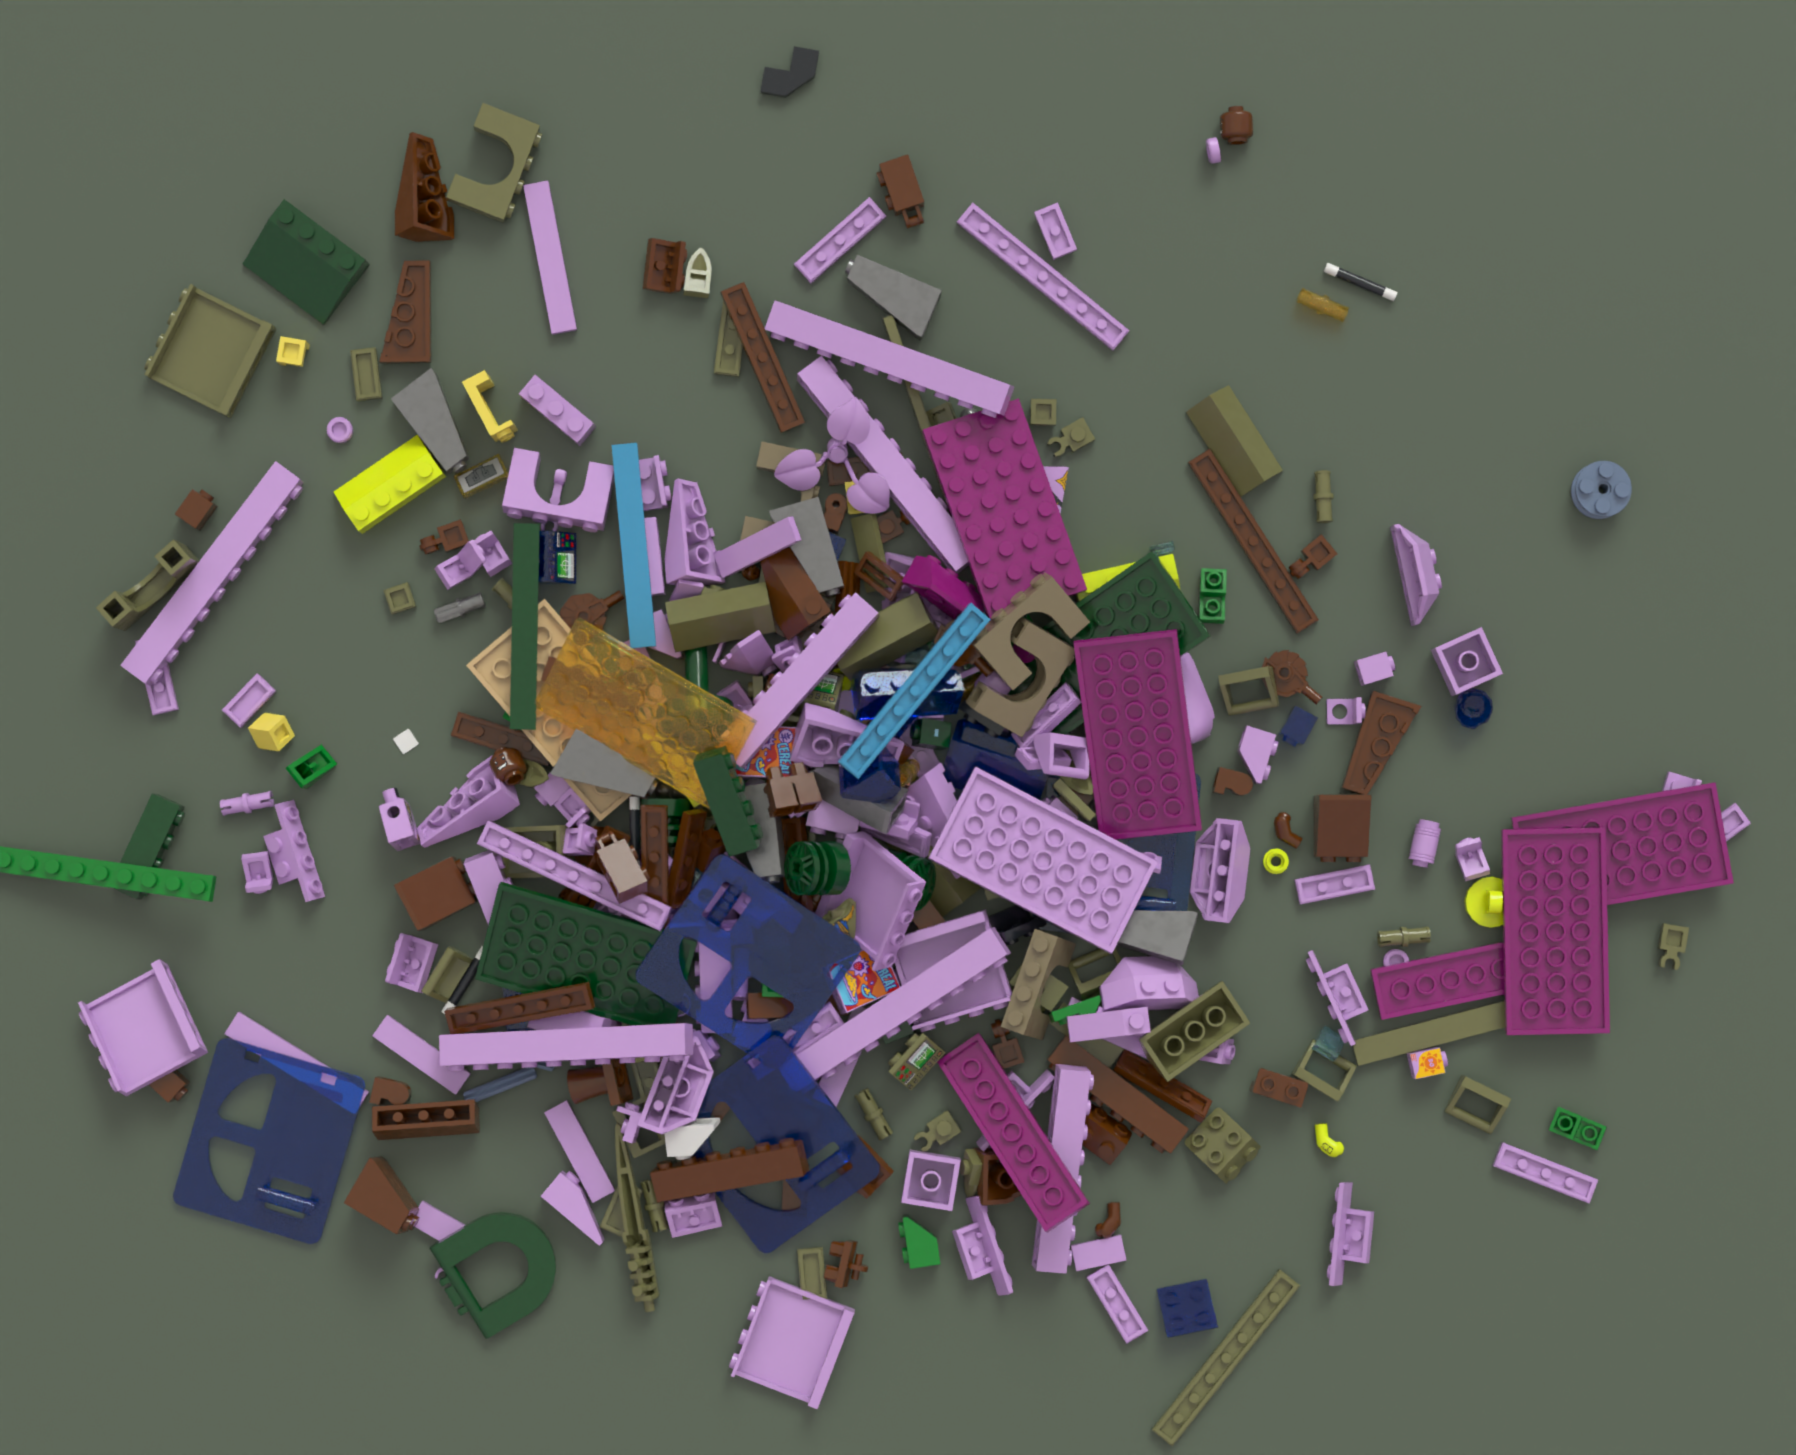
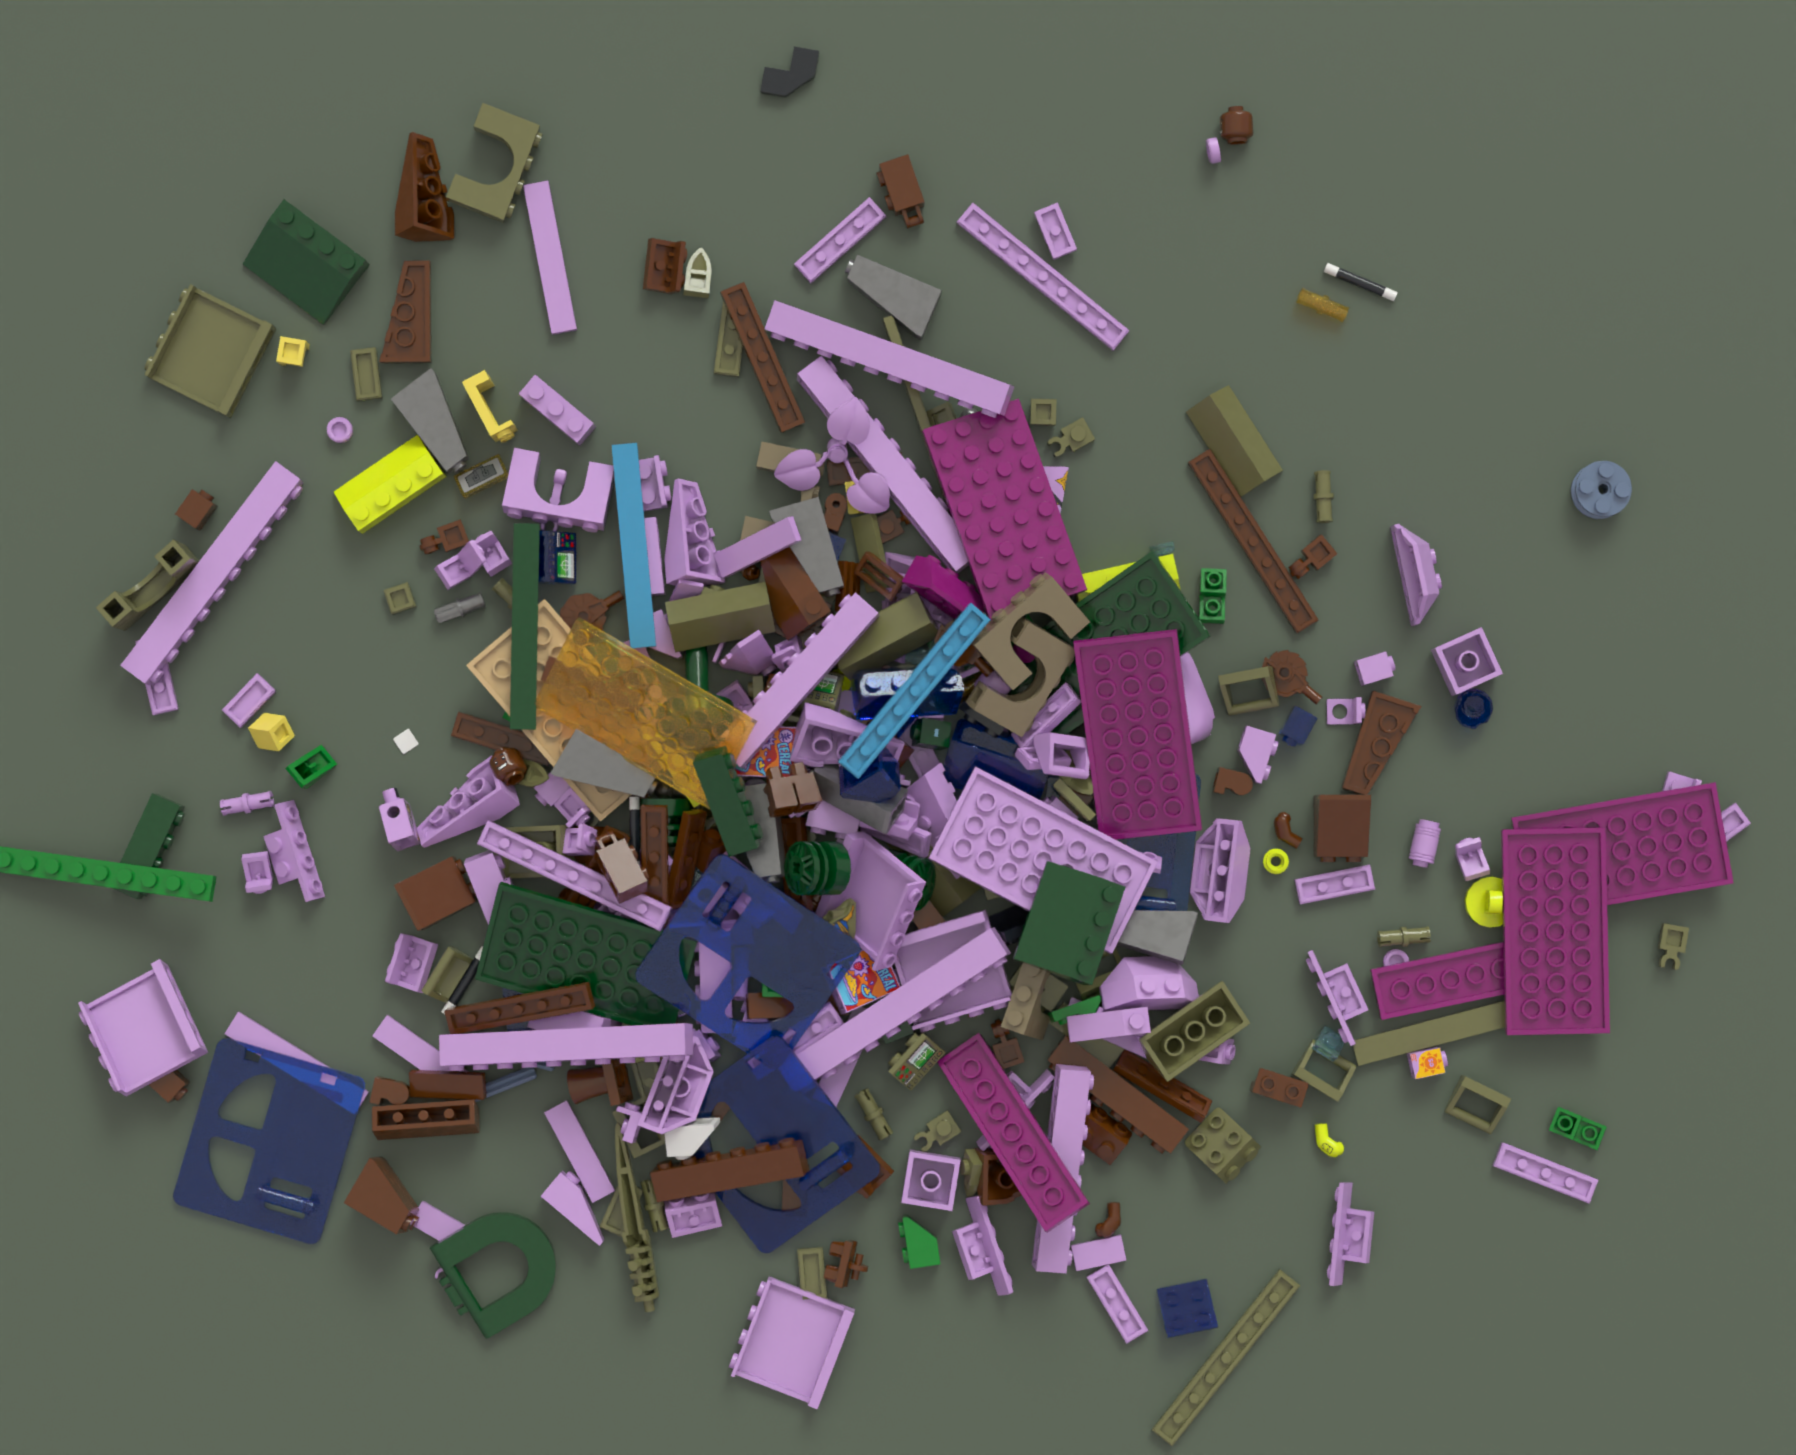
clear yellow pin [894,759,920,787] -> none
none -> reddish brown tile [409,1070,487,1100]
none -> dark green slope [1013,861,1126,985]

